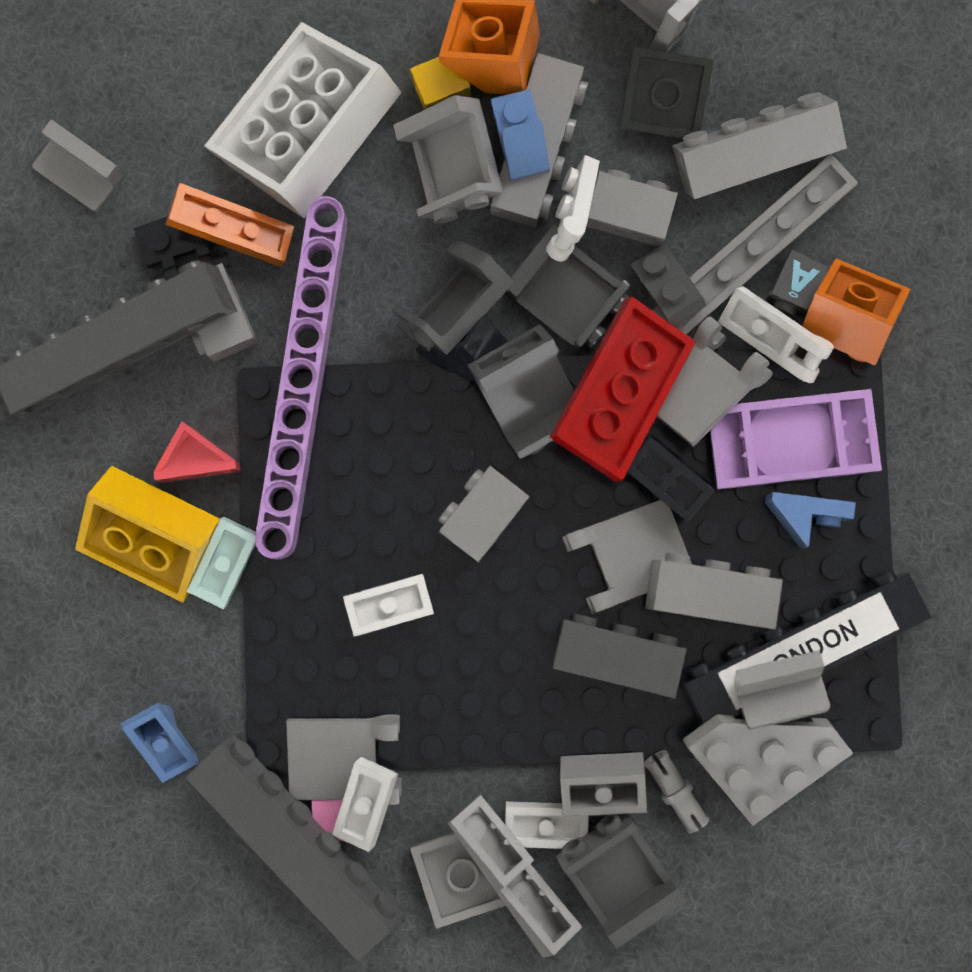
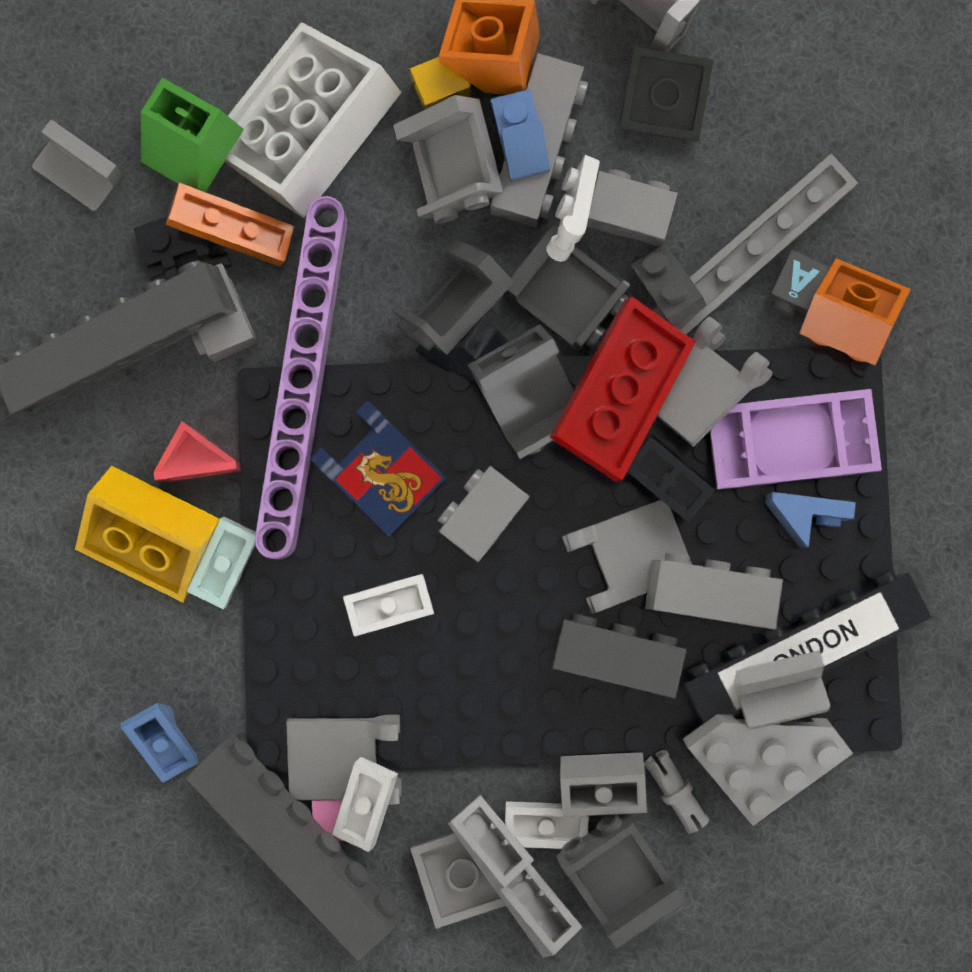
light grey brick [672,92,847,199] -> none
white plate [718,286,834,383] -> none
none -> bright green slope [141,77,244,192]
none -> flag [310,400,446,536]

